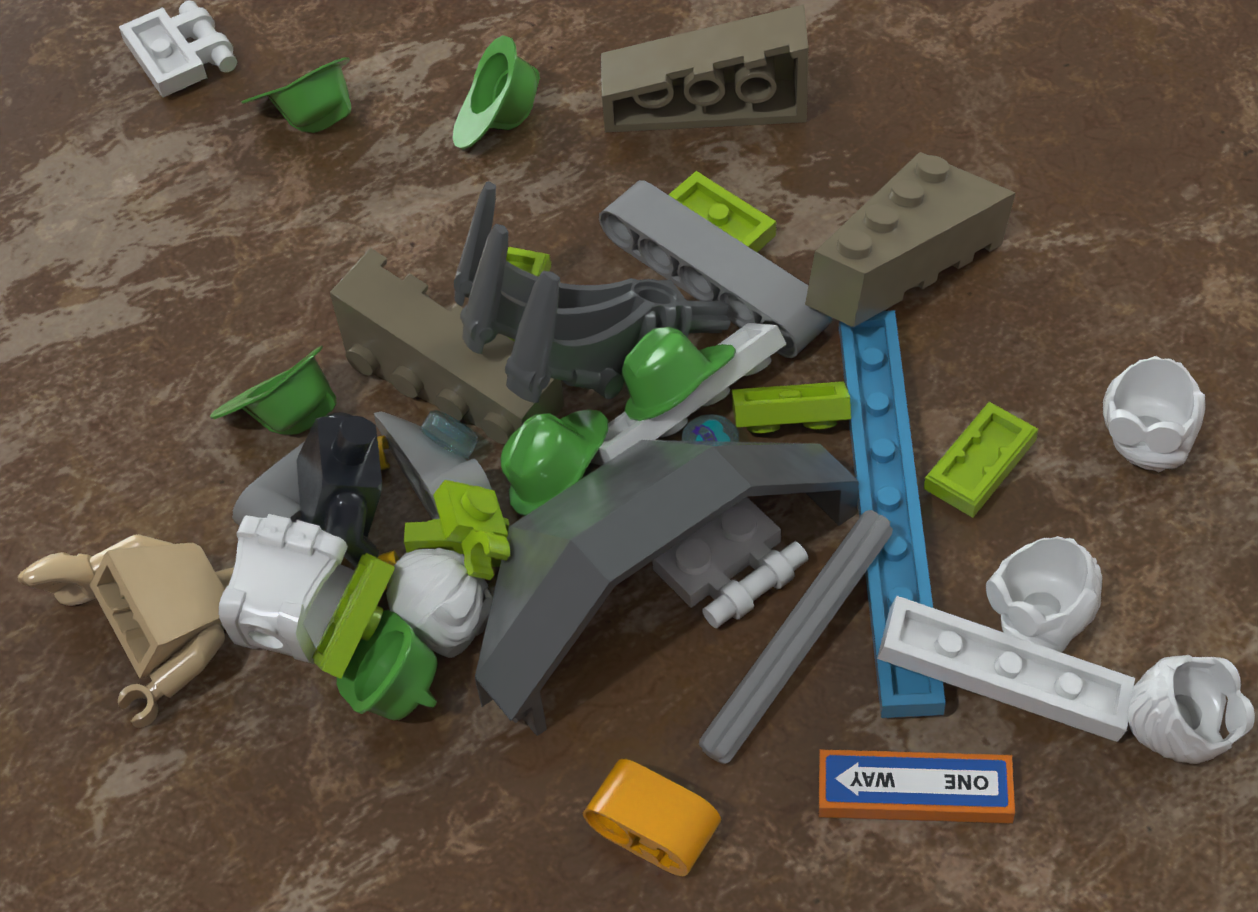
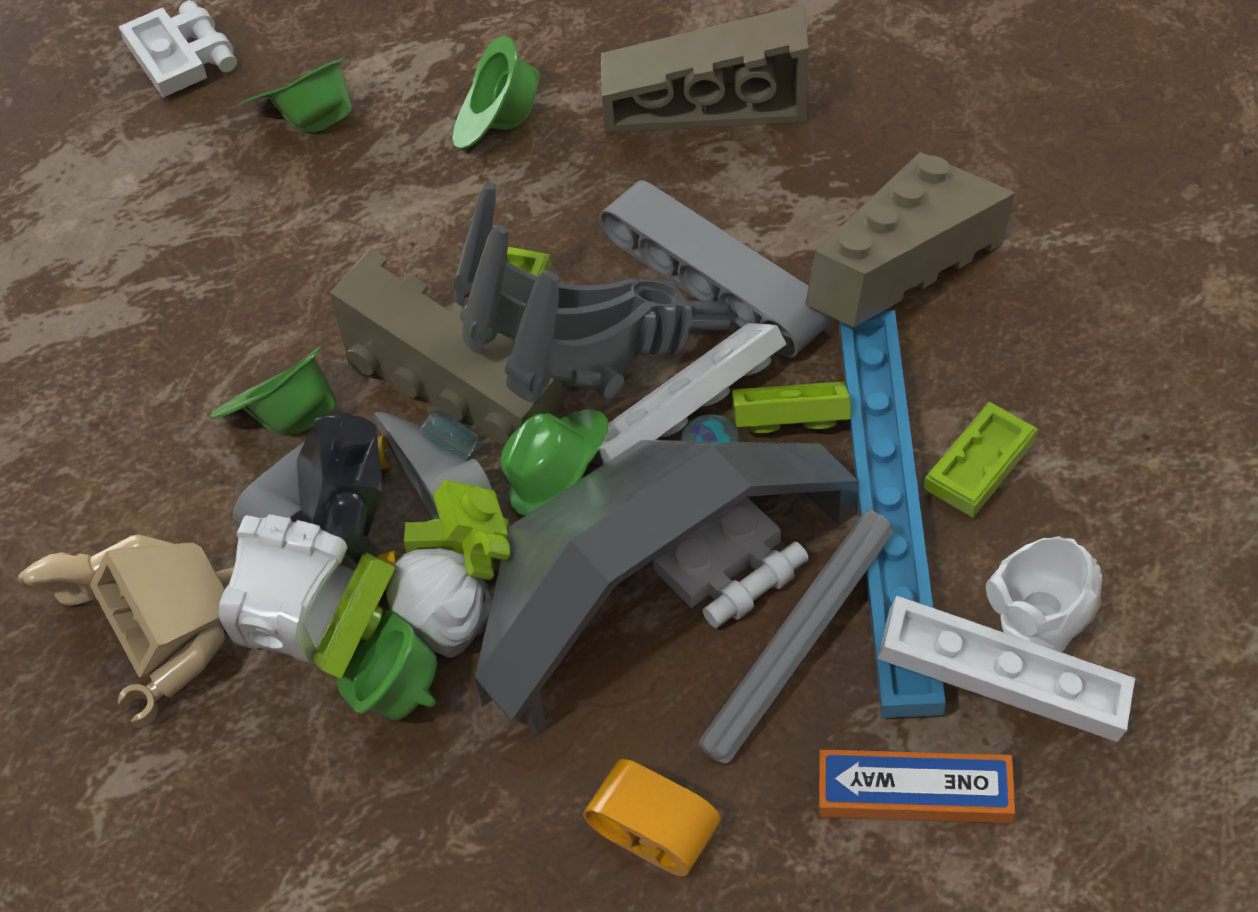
bright green piece [622,327,736,421] -> none
lime plate [669,171,776,252] -> none
white hair [1103,356,1205,473] -> none
white hair [1127,655,1255,764] -> none

